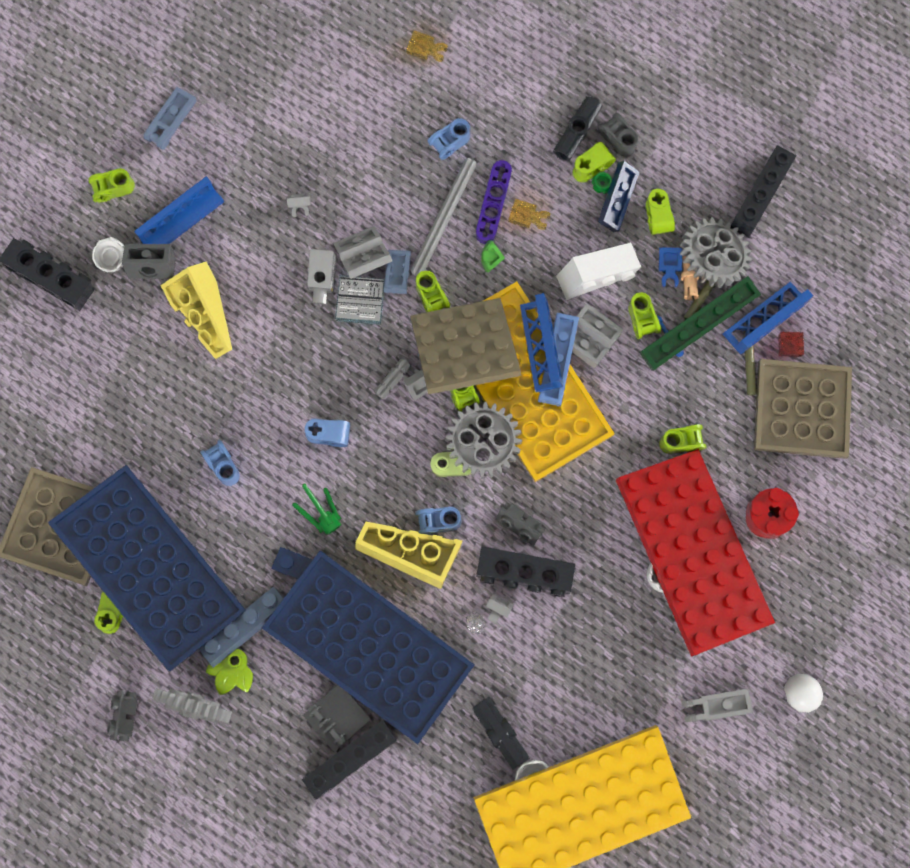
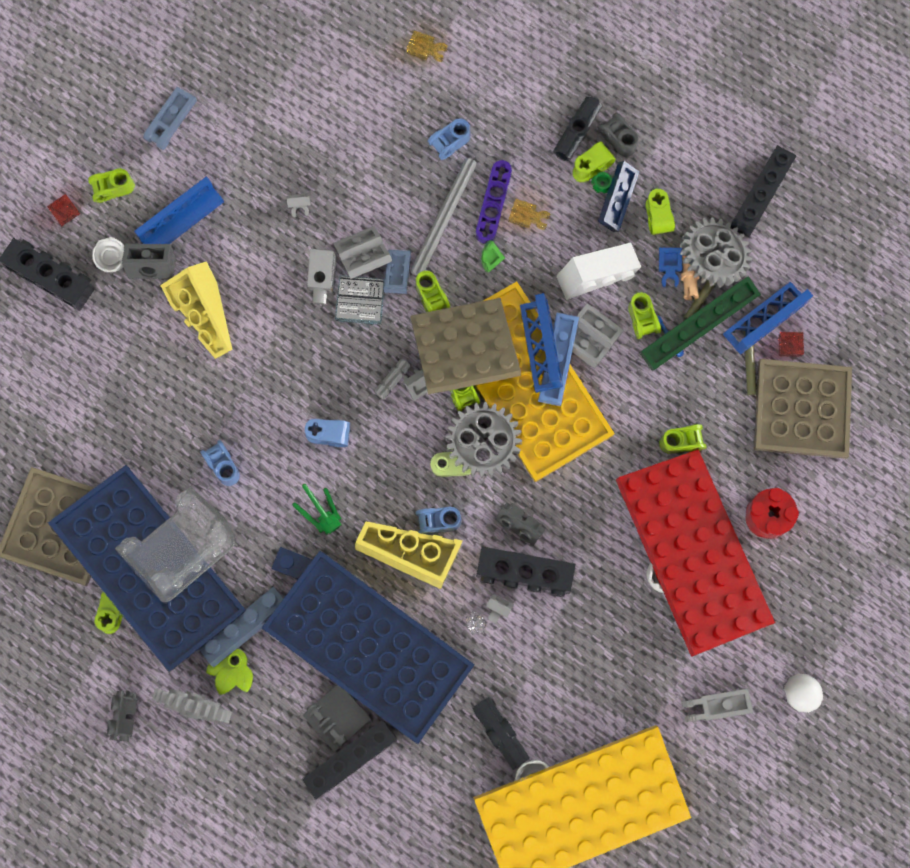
none -> clear red plate [47,194,80,227]
none -> clear windscreen [115,486,235,602]

